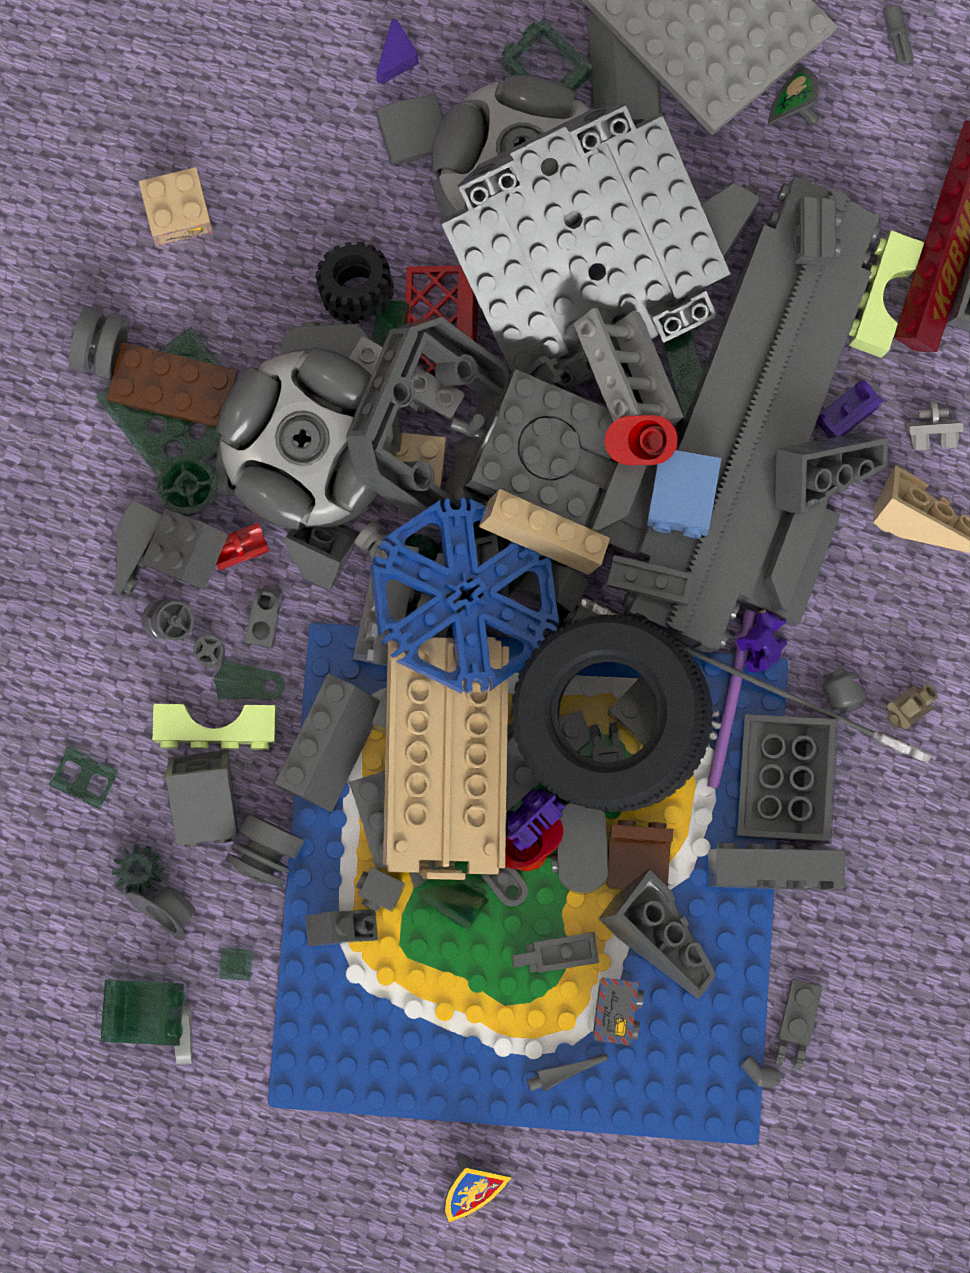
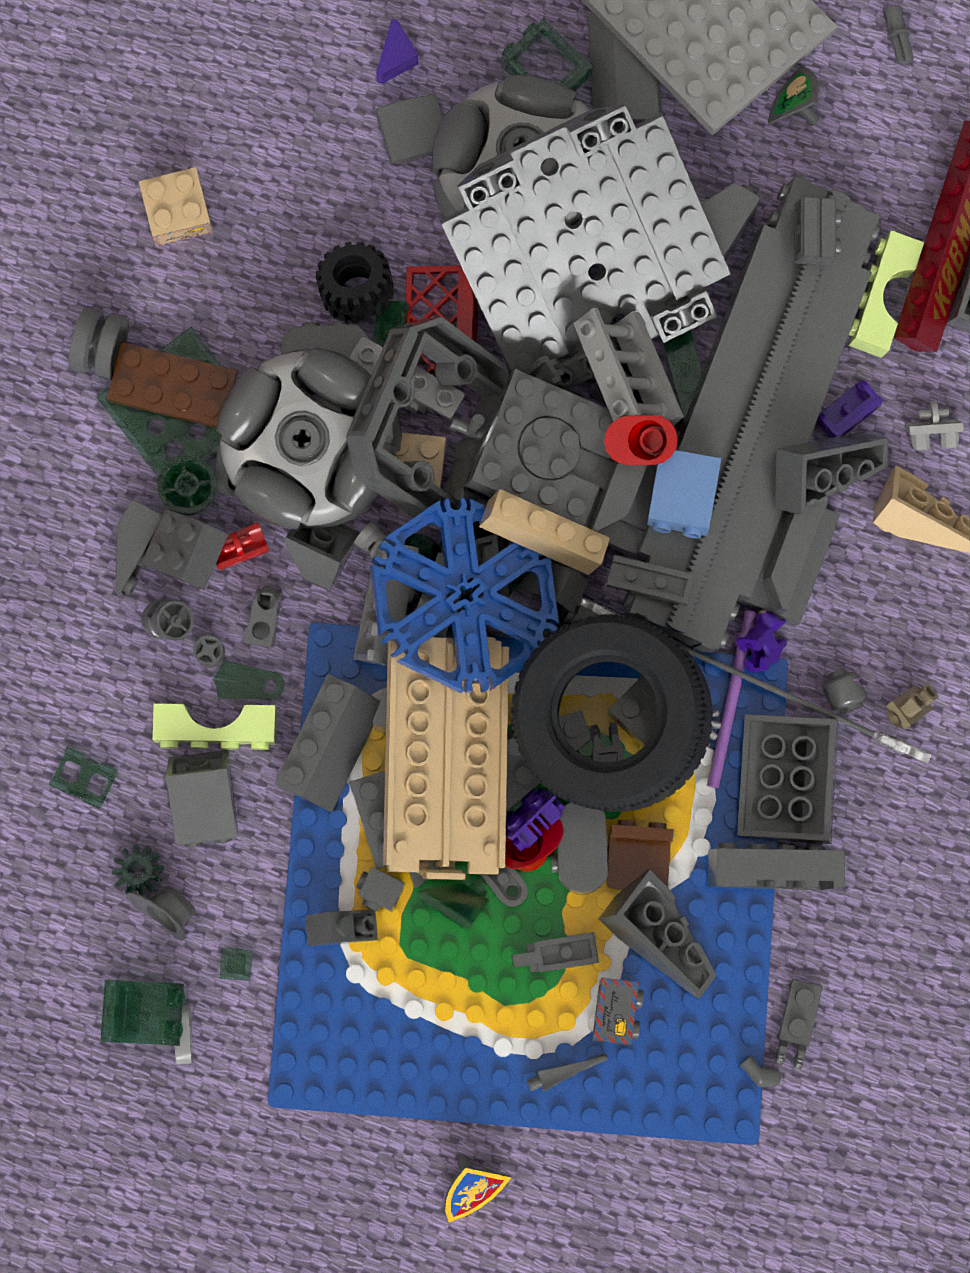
dark grey wheel [225,813,305,888] -> none

